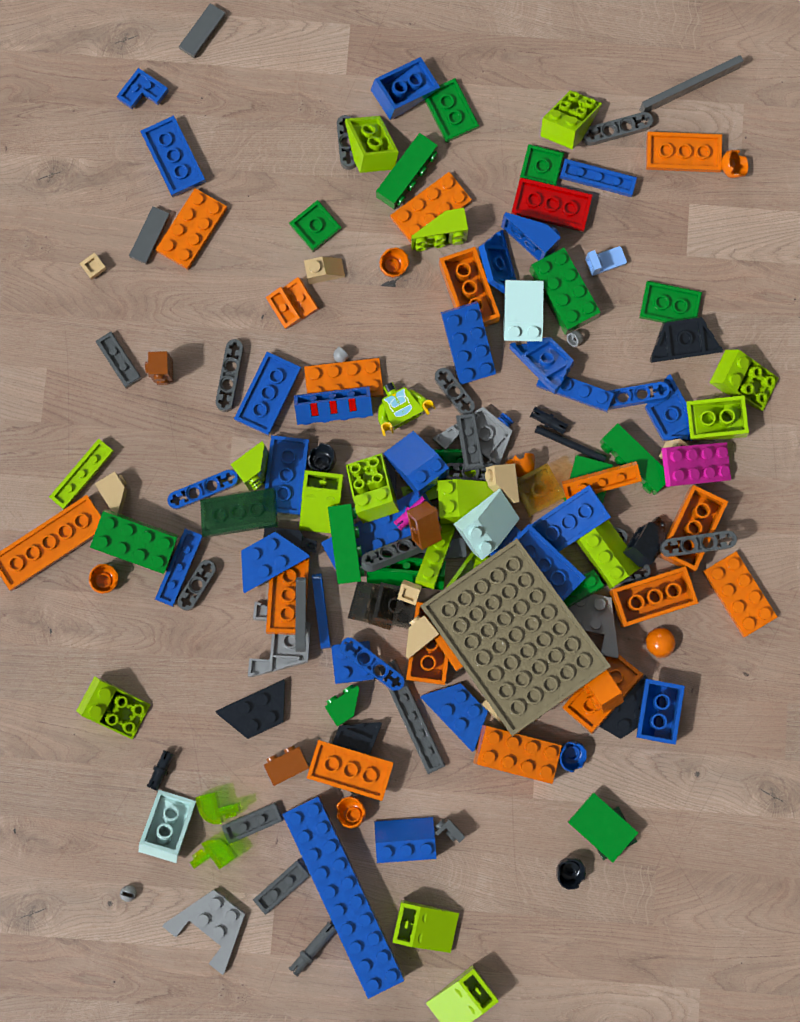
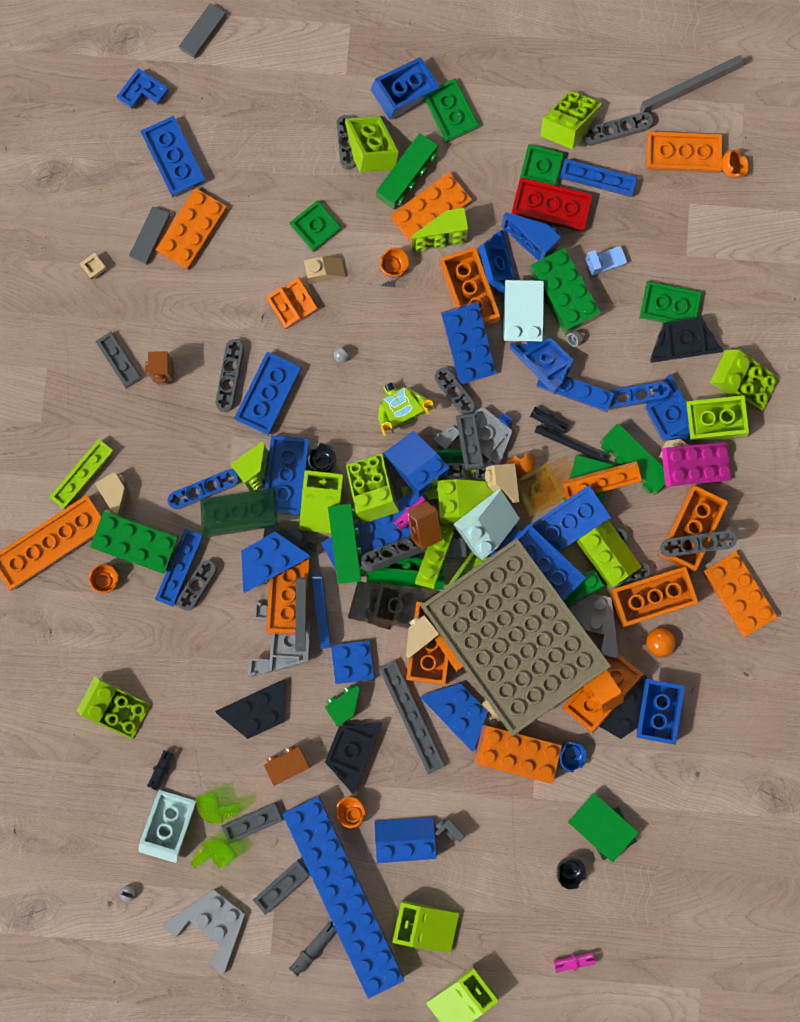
blue brick [294,387,373,425] -> none
orange plate [304,358,384,398] -> none
orange plate [307,740,394,801] -> none
blue beam [340,637,404,691] -> none
tan plate [397,580,422,606] -> none
black hinge [623,517,667,567] -> none
none -> dark pink pin [553,952,595,973]

